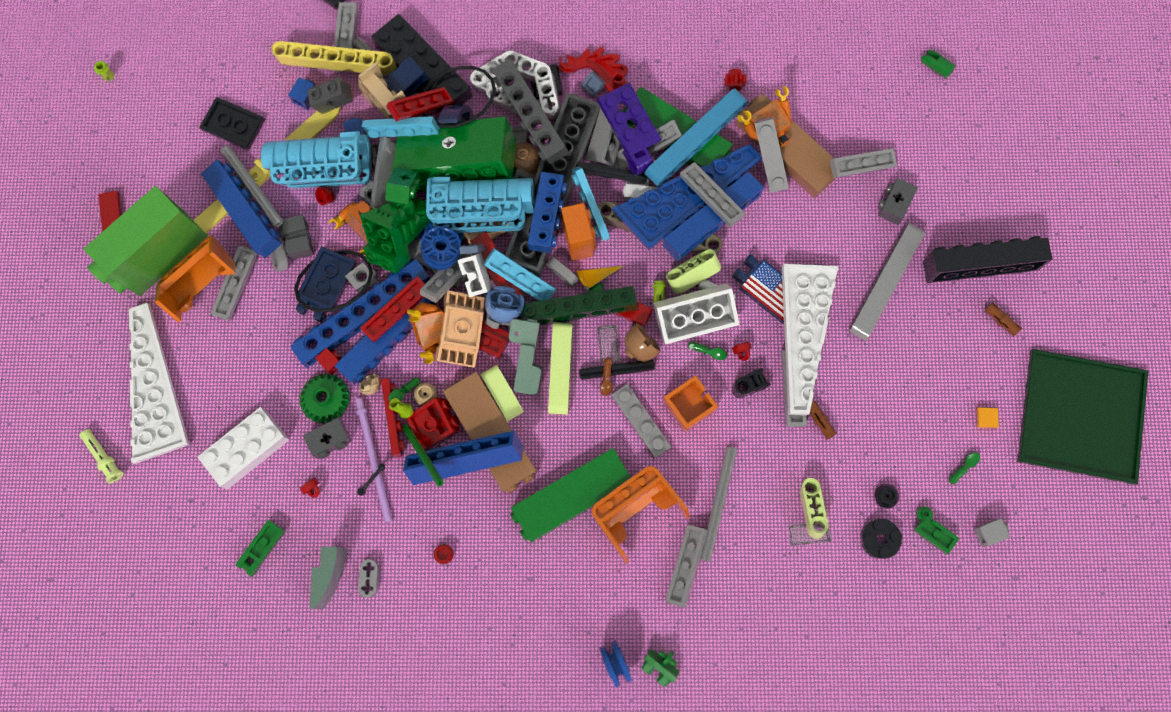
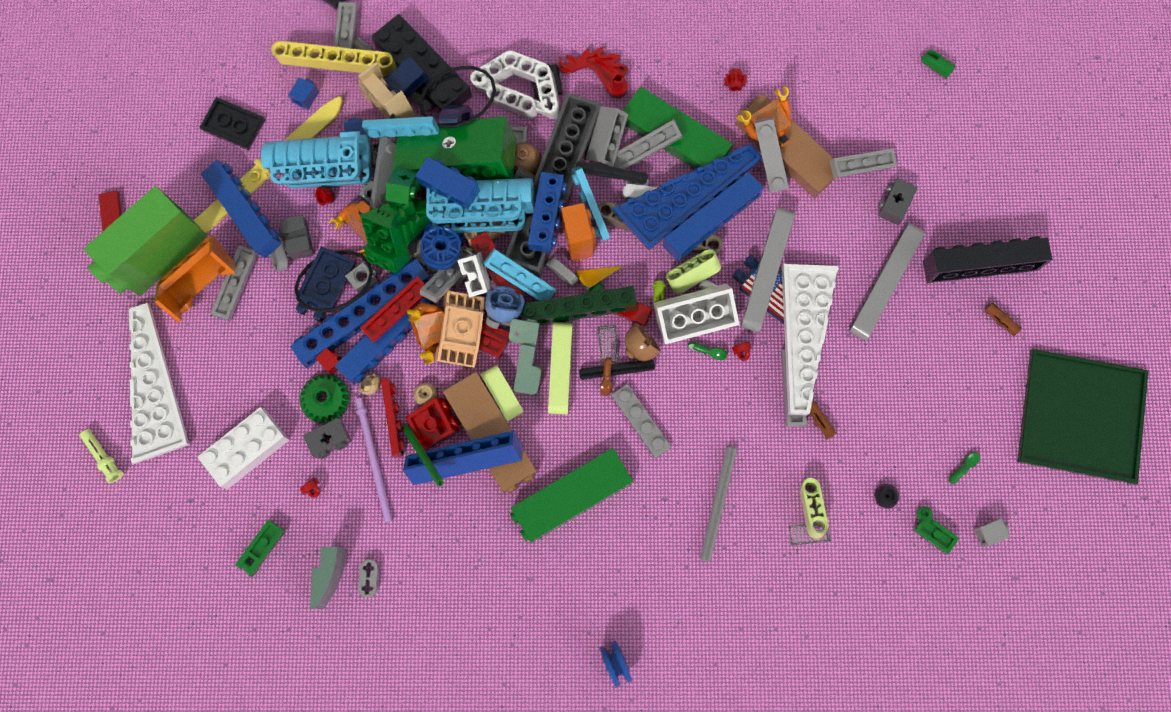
lime pin [94,61,114,81] -> none
light grey axle [221,145,283,227] -> none
dark grey brick [307,77,353,114] -> none
black hinge [357,463,386,496] -> none
red tile [386,87,454,122] -> none
green piece [388,377,420,401] -> none
lime pin [389,398,413,418] -> none
red plate [434,544,454,564] -> none
sand blue tile [459,244,485,254] -> none
dark grey brick [492,58,569,165] -> none
sand blue tile [581,71,606,98] -> none
orange windscreen [592,466,690,564] -> none
dark purple hinge [596,82,661,175] -> none
green hips [642,649,680,687] -> none
dark azure beam [645,88,749,187] -> none
orange piece [663,375,718,432] -> none
light grey plate [665,524,708,608] -> none
light grey plate [680,162,745,228] -> none
black piece [732,368,771,398] -> none
black plate [861,519,903,559] -> none
light orange tile [976,408,999,428] -> none
none -> blue brick [415,157,480,210]
none -> light grey beam [740,207,795,333]

